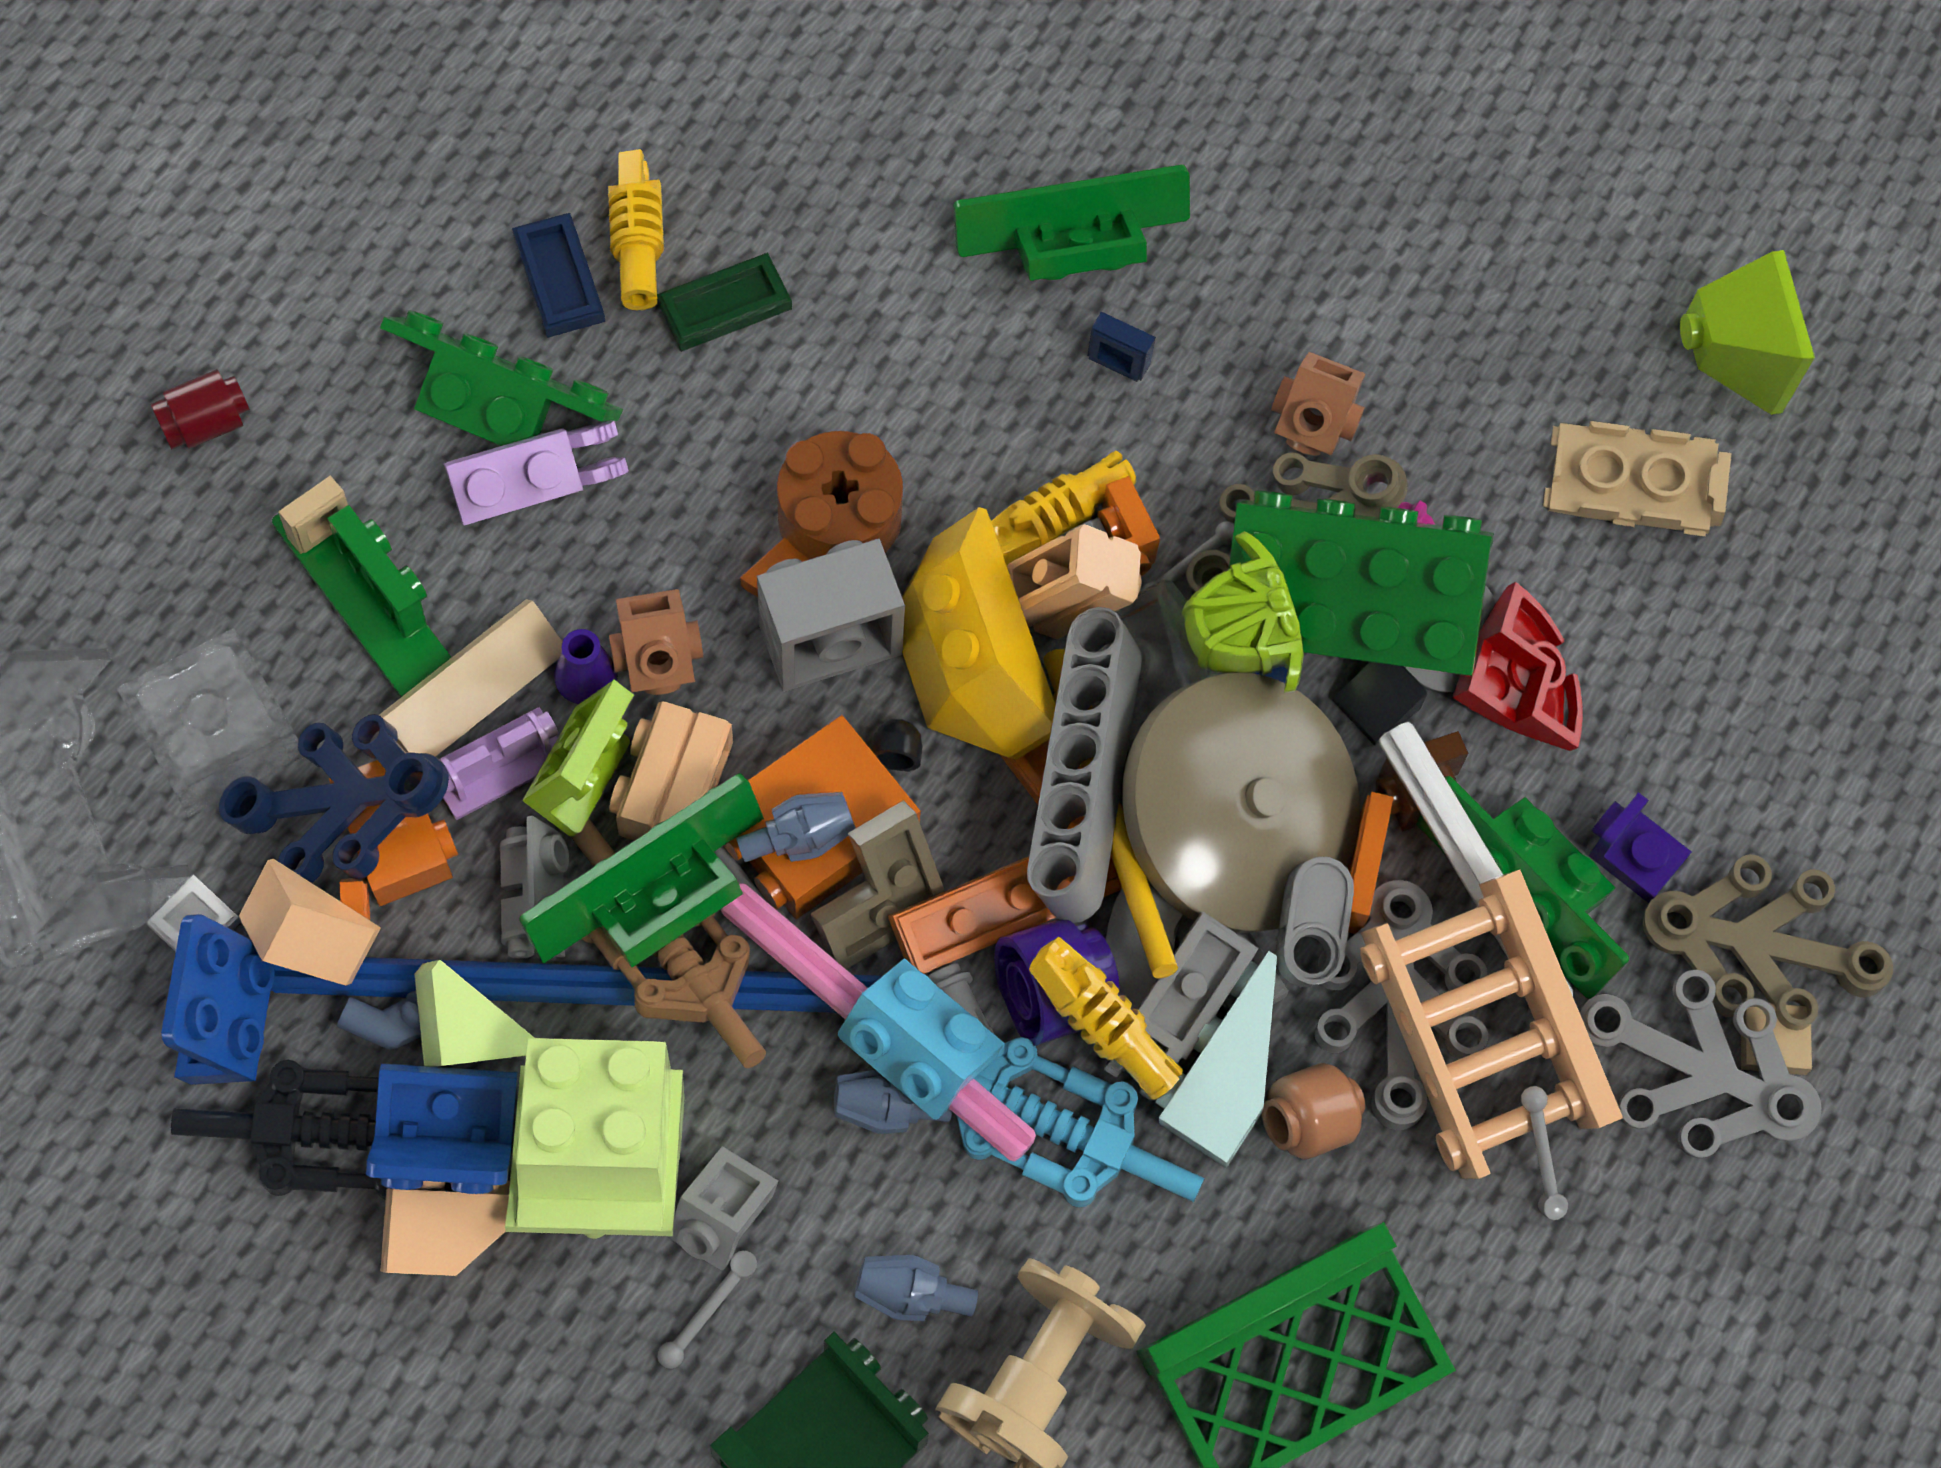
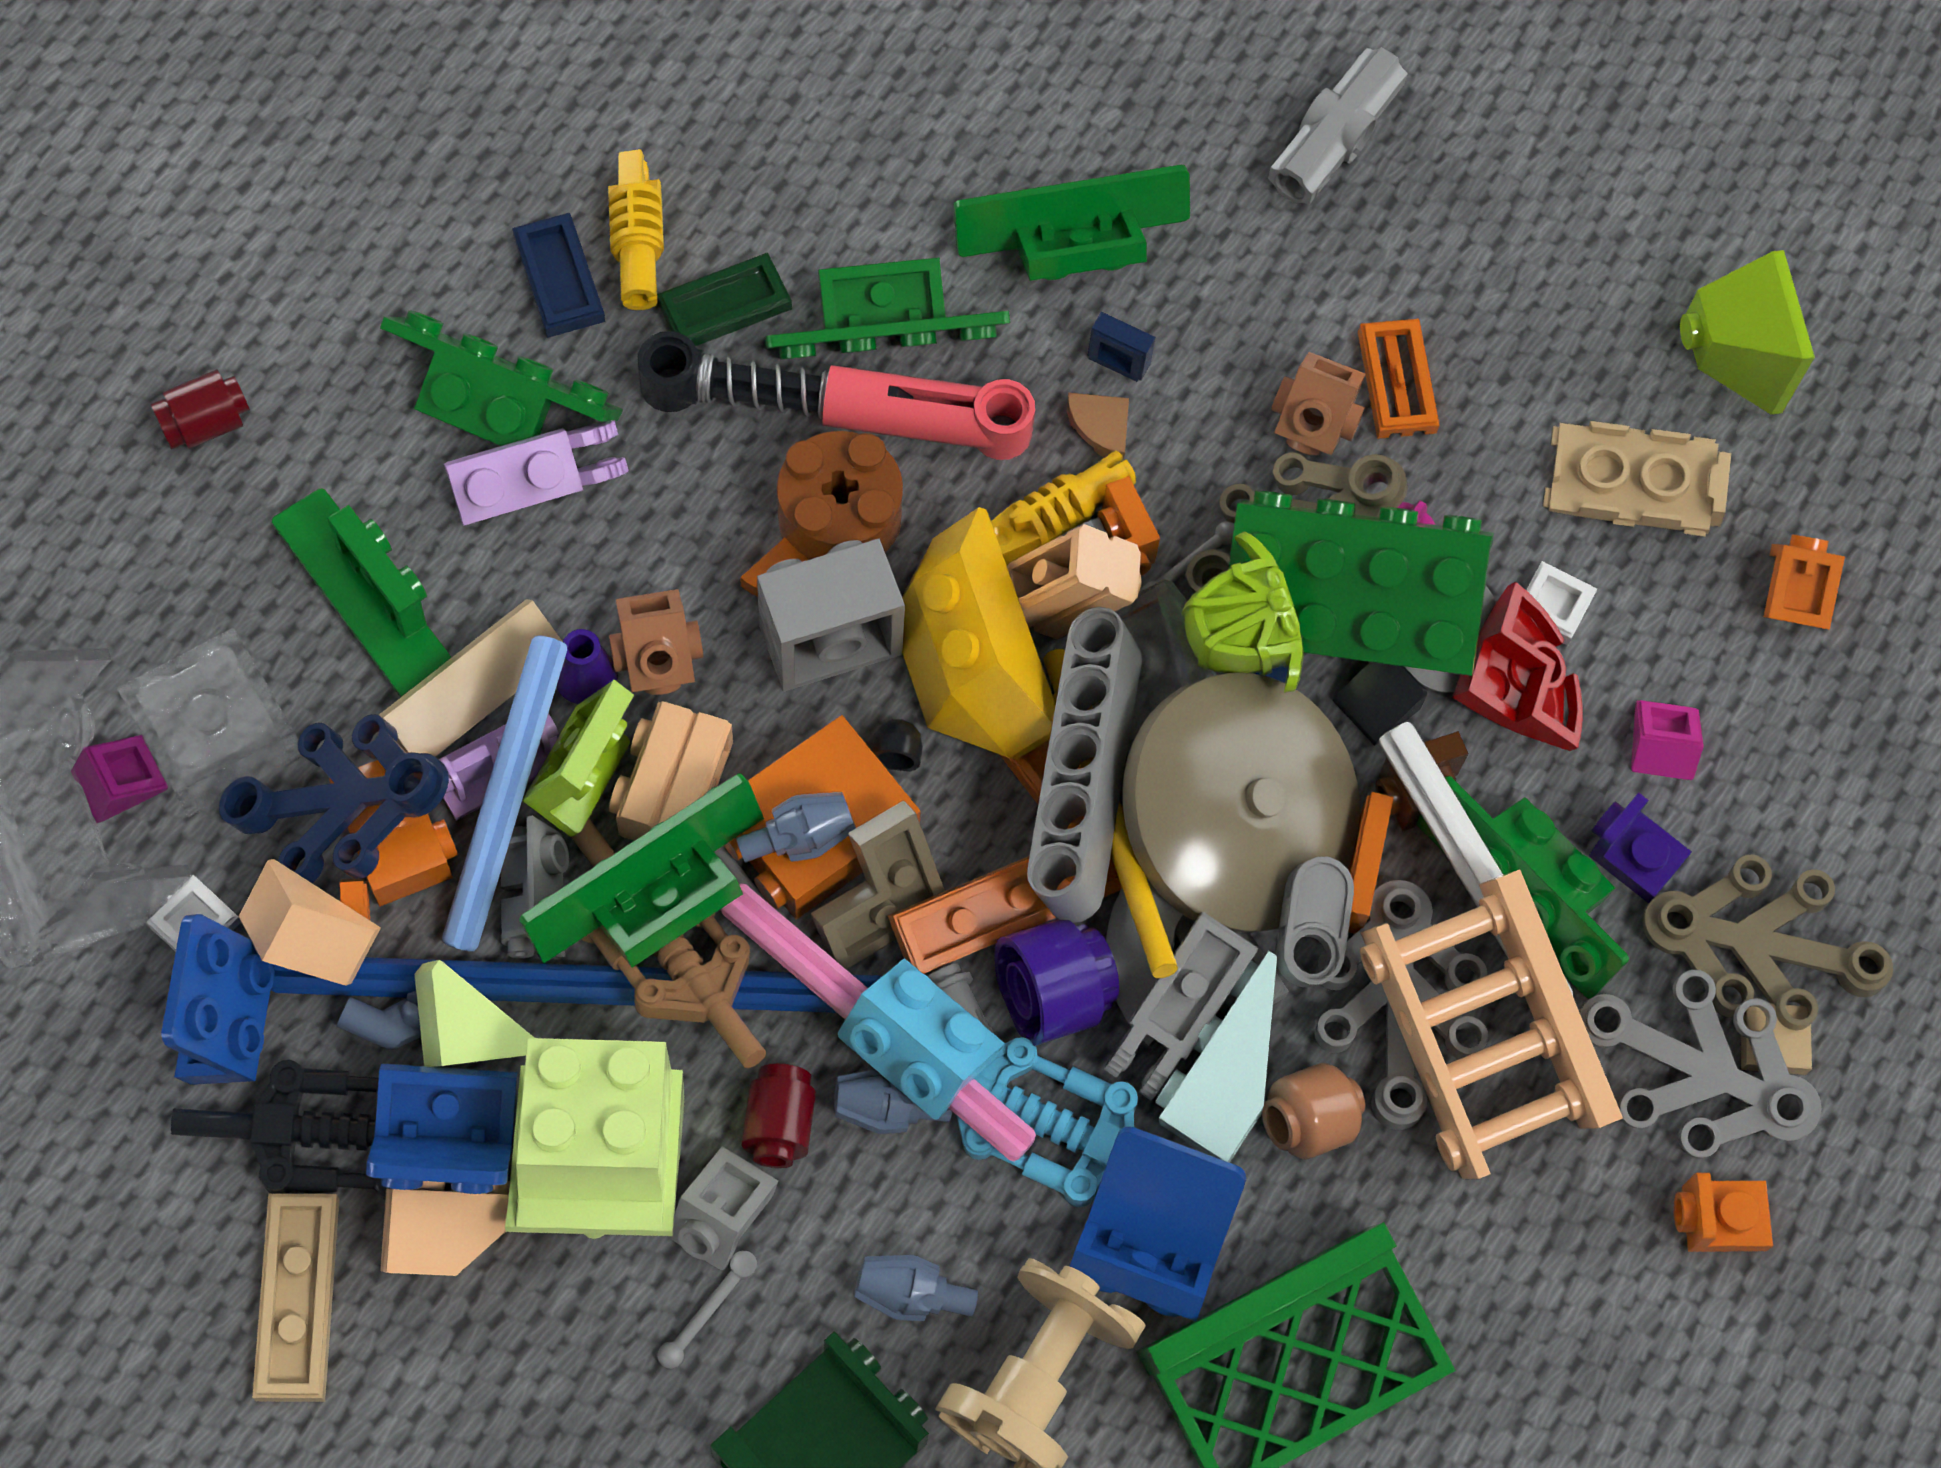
tan tile [278,475,348,554] -> none
yellow hinge [1029,937,1183,1100] -> none
light grey hinge [1521,1086,1568,1220] -> none
none -> magenta slope [71,735,168,823]
none -> tan tile [252,1193,339,1402]
none -> light blue axle [442,635,567,952]
none -> piece [638,331,1035,460]
none -> dark red brick [741,1063,816,1168]
none -> green bracket [764,257,1010,360]
none -> medium nougat tile [1067,392,1129,462]
none -> blue bracket [1070,1127,1246,1321]
none -> light grey piece [1268,47,1408,205]
none -> orange tile [1358,319,1440,439]
none -> white tile [1527,561,1597,645]
none -> dark pink slope [1631,700,1704,780]
none -> orange bracket [1674,1173,1773,1252]
none -> orange bracket [1763,534,1845,630]

